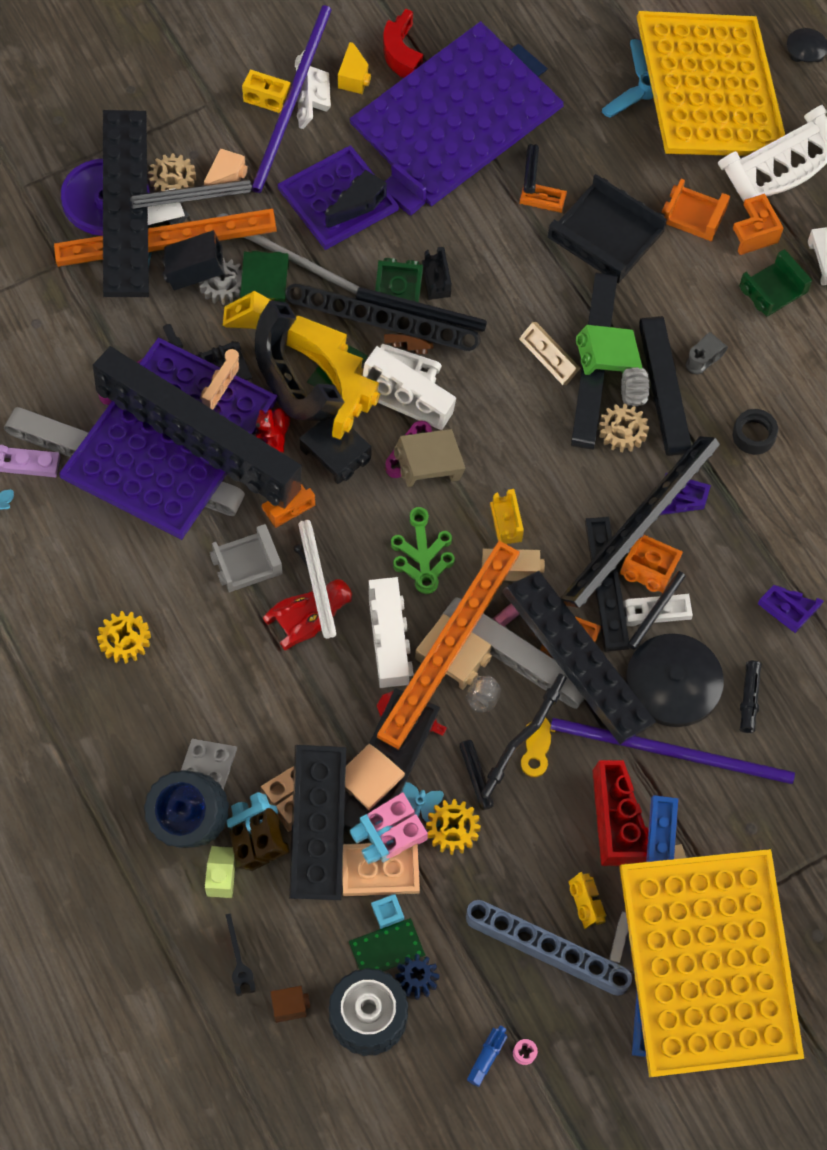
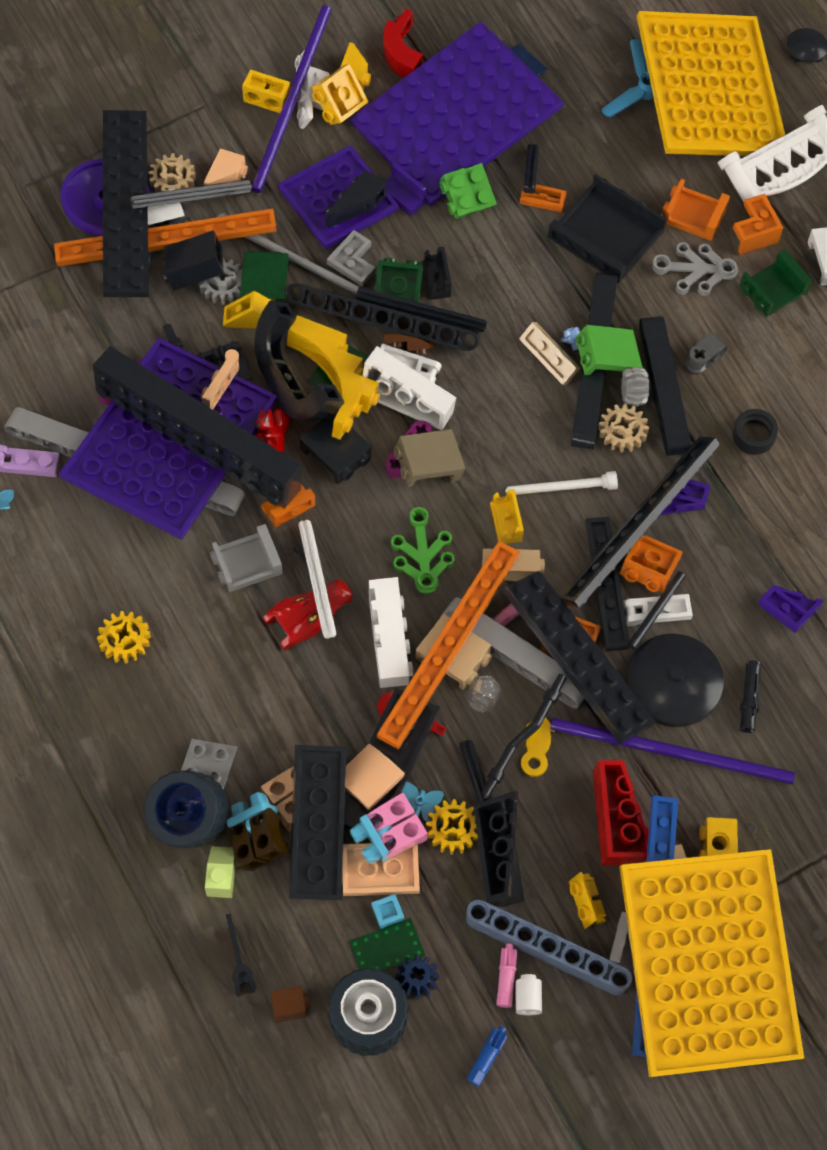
bright pink bush [513,1039,538,1065] -> none
none -> yellow plate [311,64,368,125]
none -> light grey plate [327,230,375,287]
none -> bright green plate [440,163,497,220]
none -> black wedge [473,791,525,907]
none -> bright pink piece [496,944,517,1008]
none -> white piece [505,471,618,495]
none -> white brick [516,974,542,1015]
none -> light blue plant [560,327,581,351]
none -> light grey plant [652,242,738,296]
none -> yellow brick [699,817,738,857]

